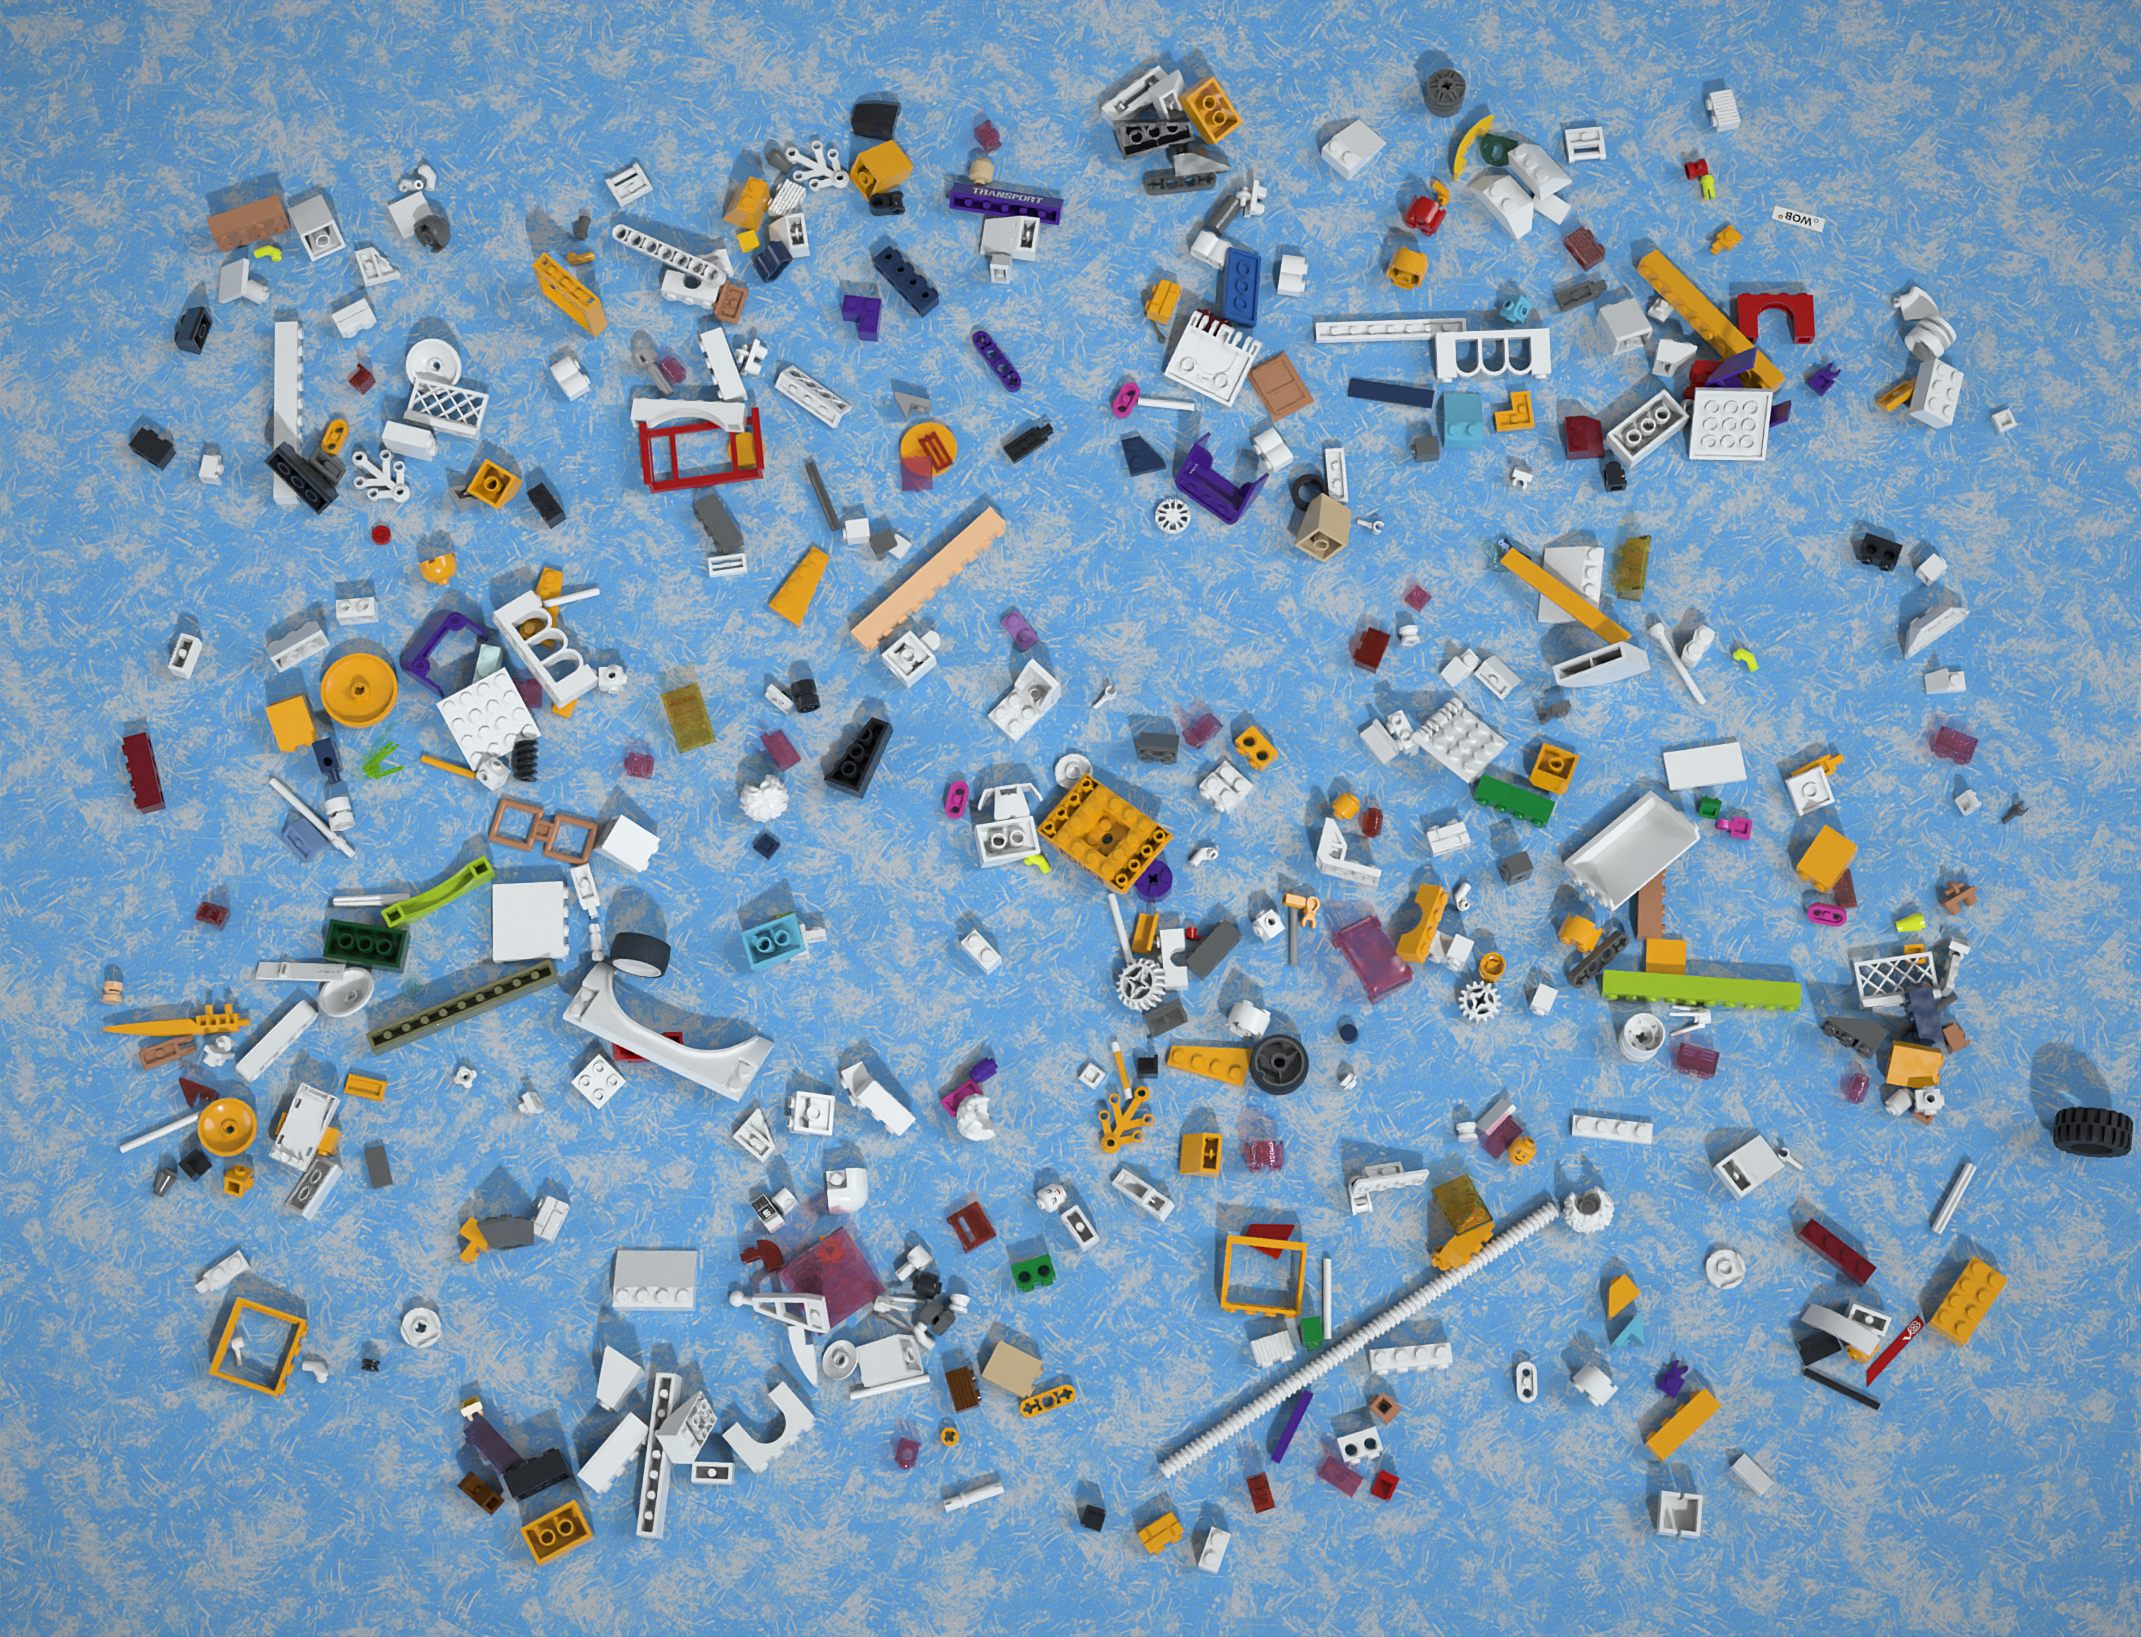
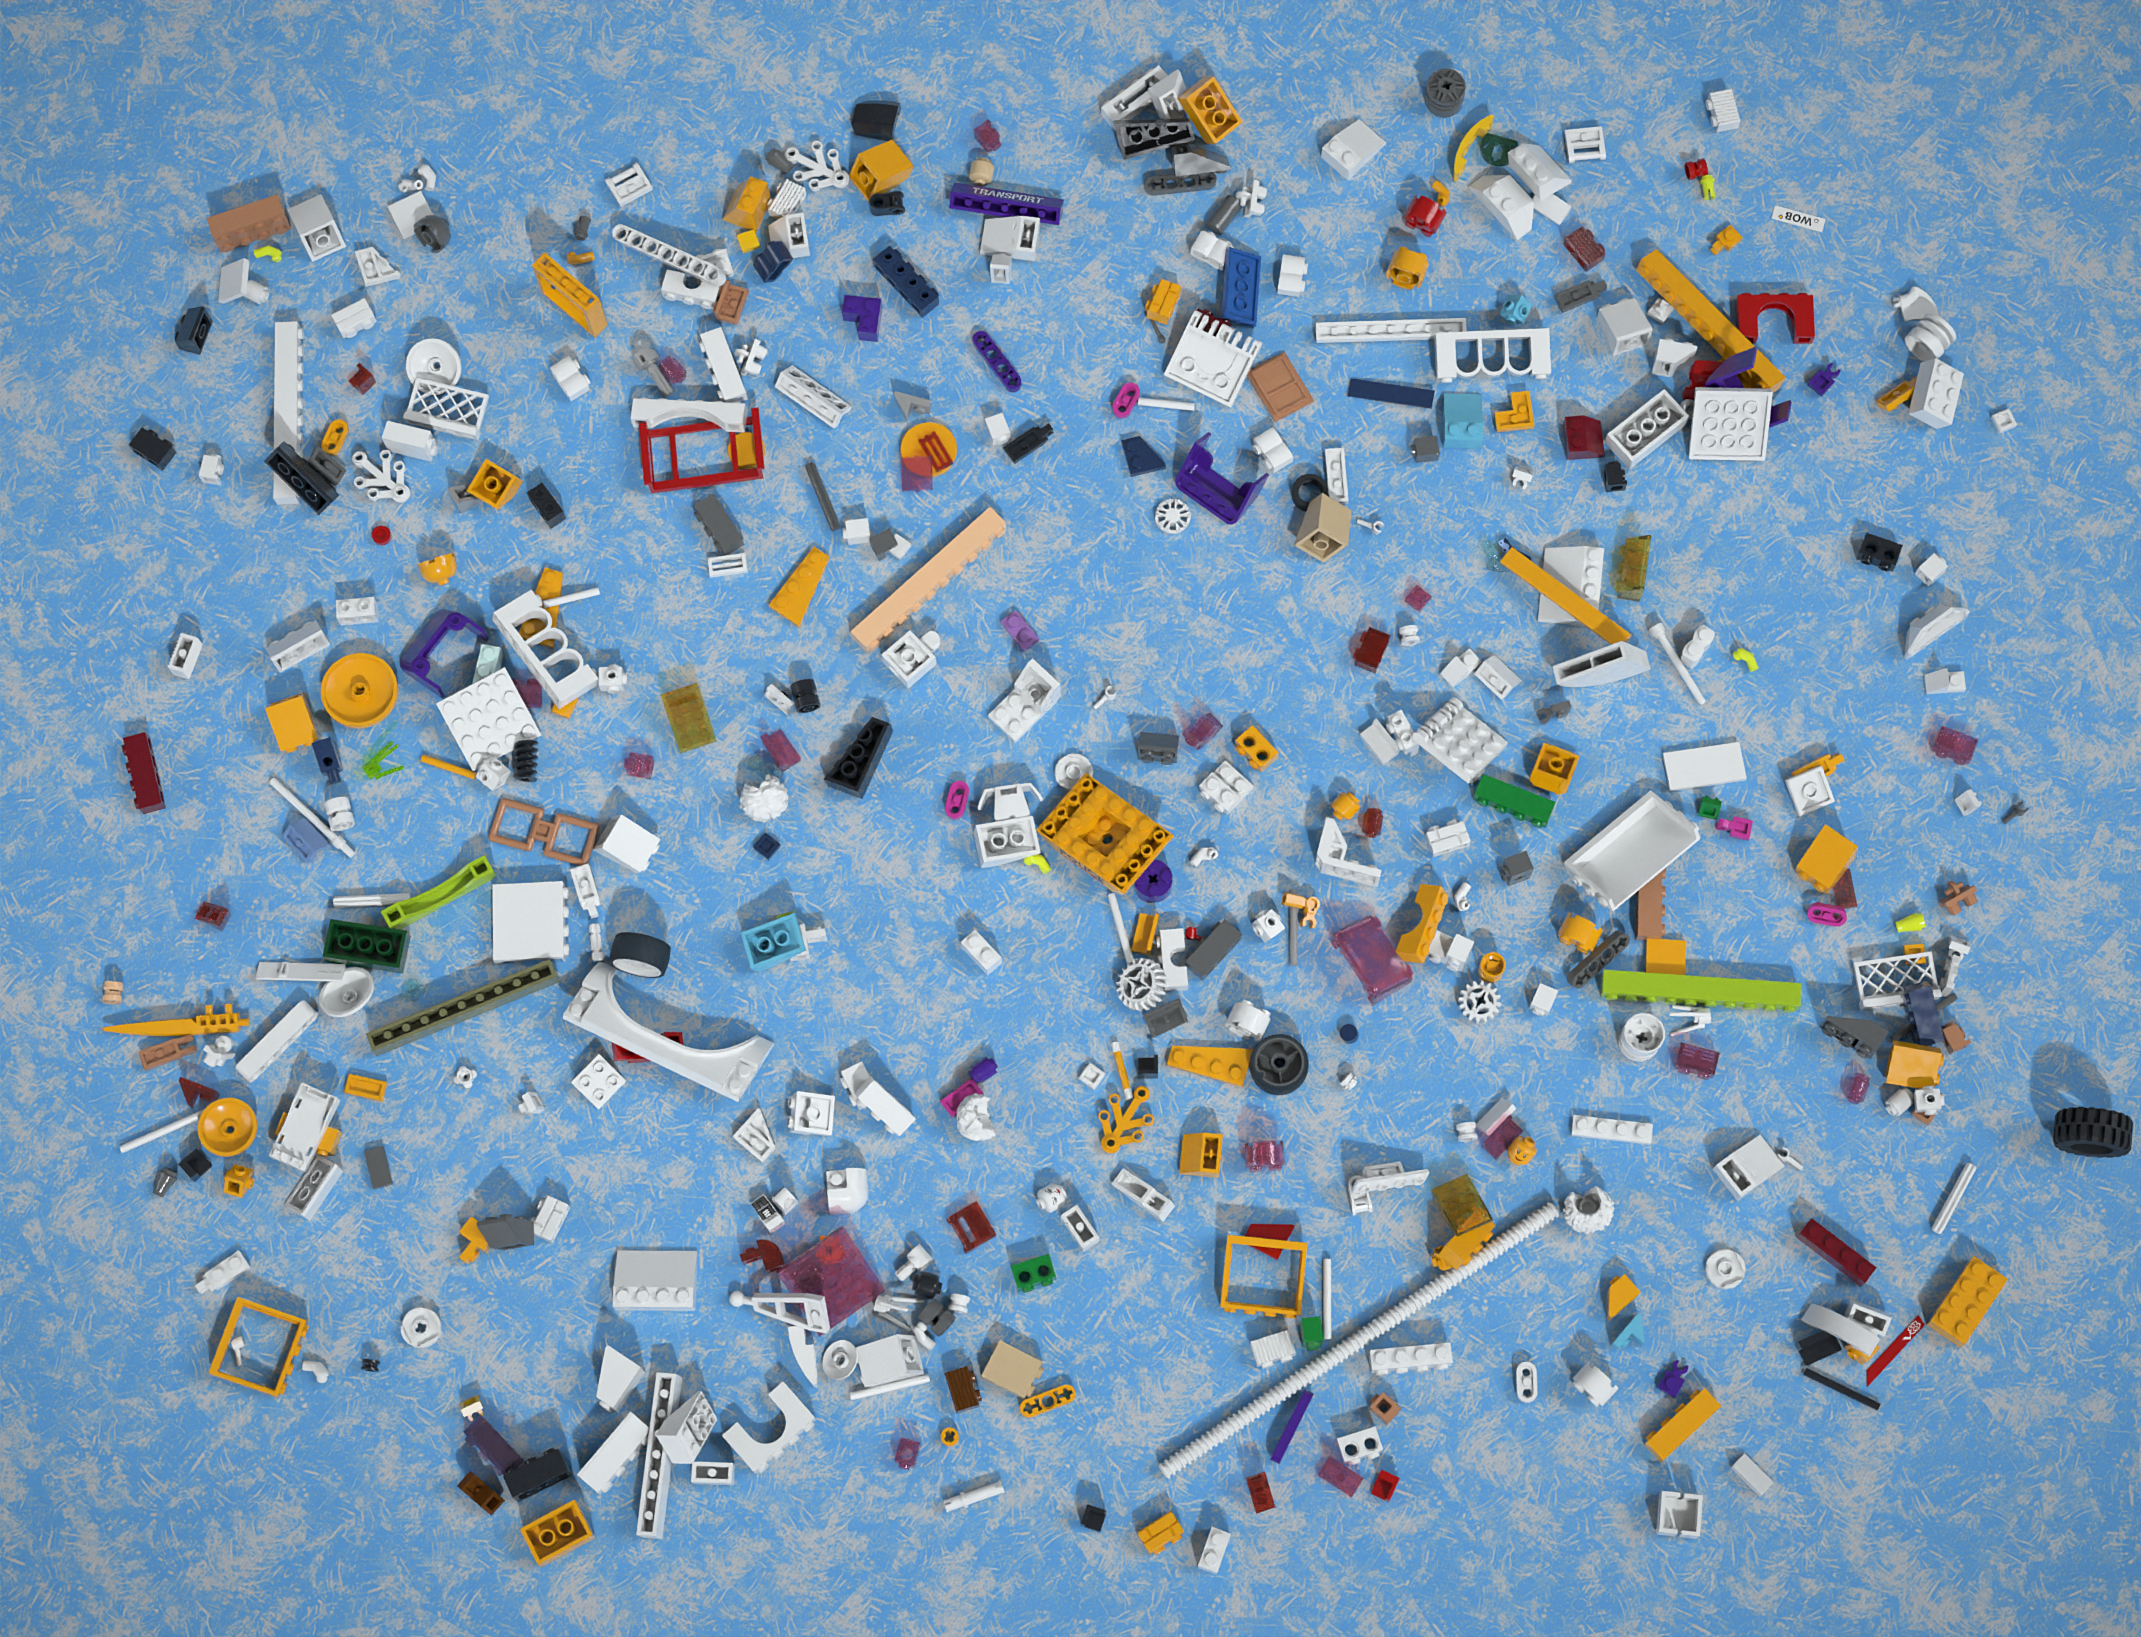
none -> white brick [985,413,1011,445]

